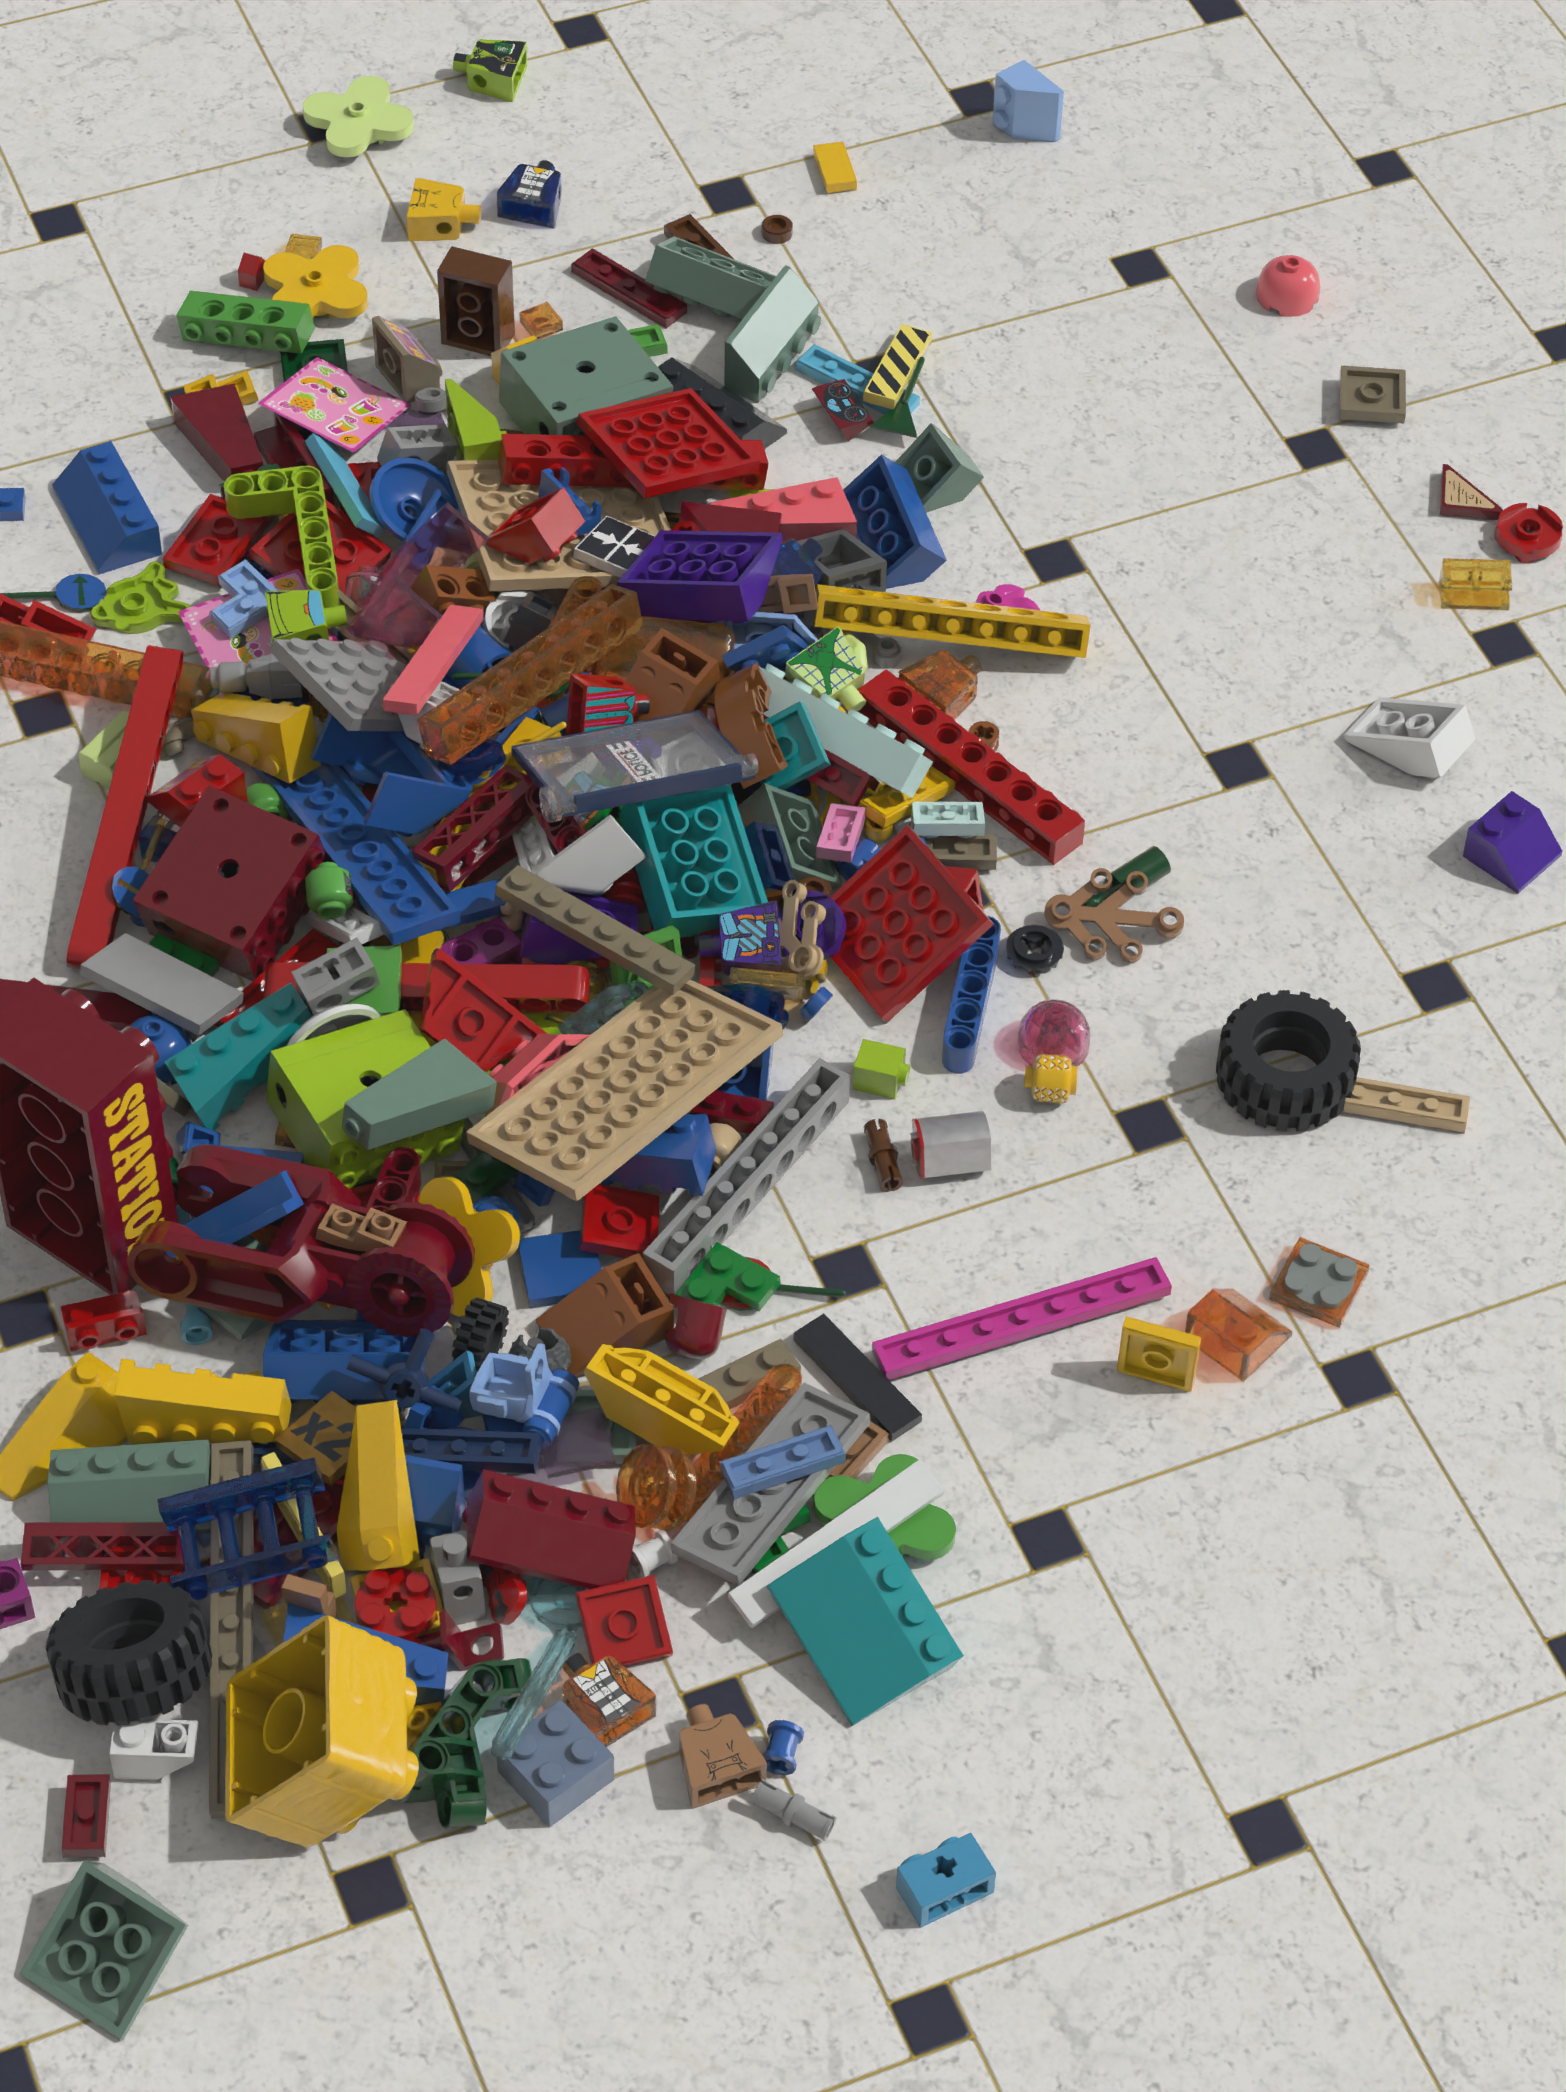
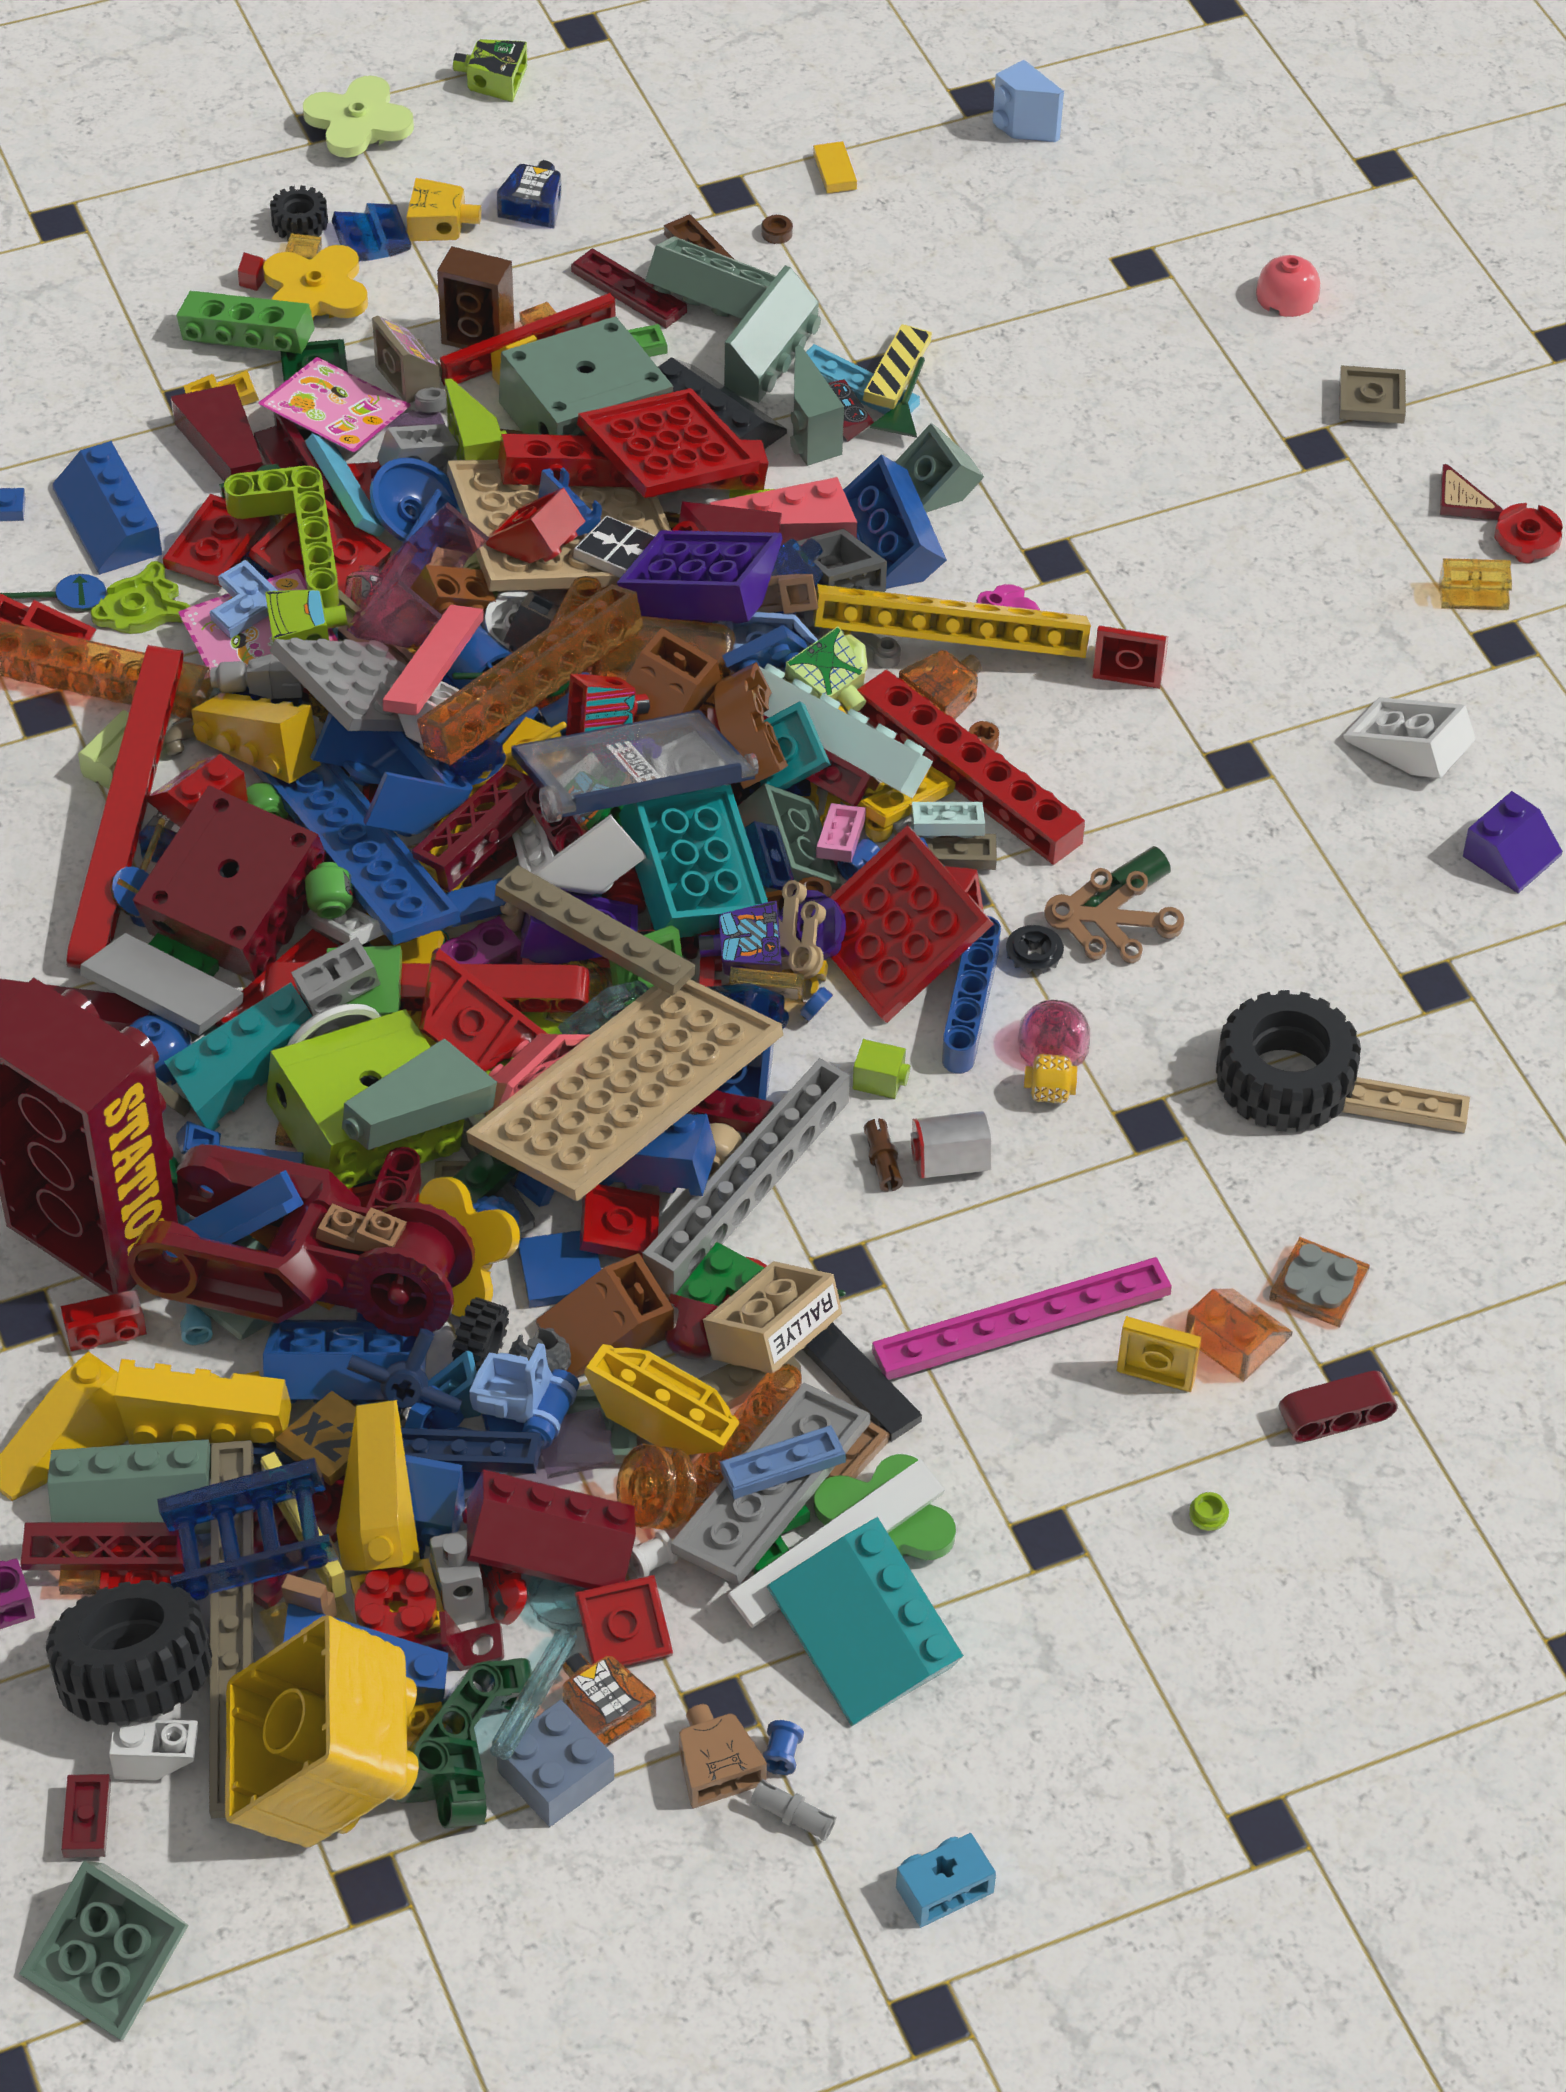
none -> clear orange plate [58,1551,101,1595]
none -> black tyre [270,185,328,242]
none -> clear blue slope [332,203,412,261]
none -> red tile [440,293,616,386]
none -> tan brick [703,1261,842,1373]
none -> sand green slope [790,345,844,466]
none -> red slope [1092,625,1169,689]
none -> lime plate [1189,1492,1229,1531]
none -> dark red beam [1278,1371,1398,1443]

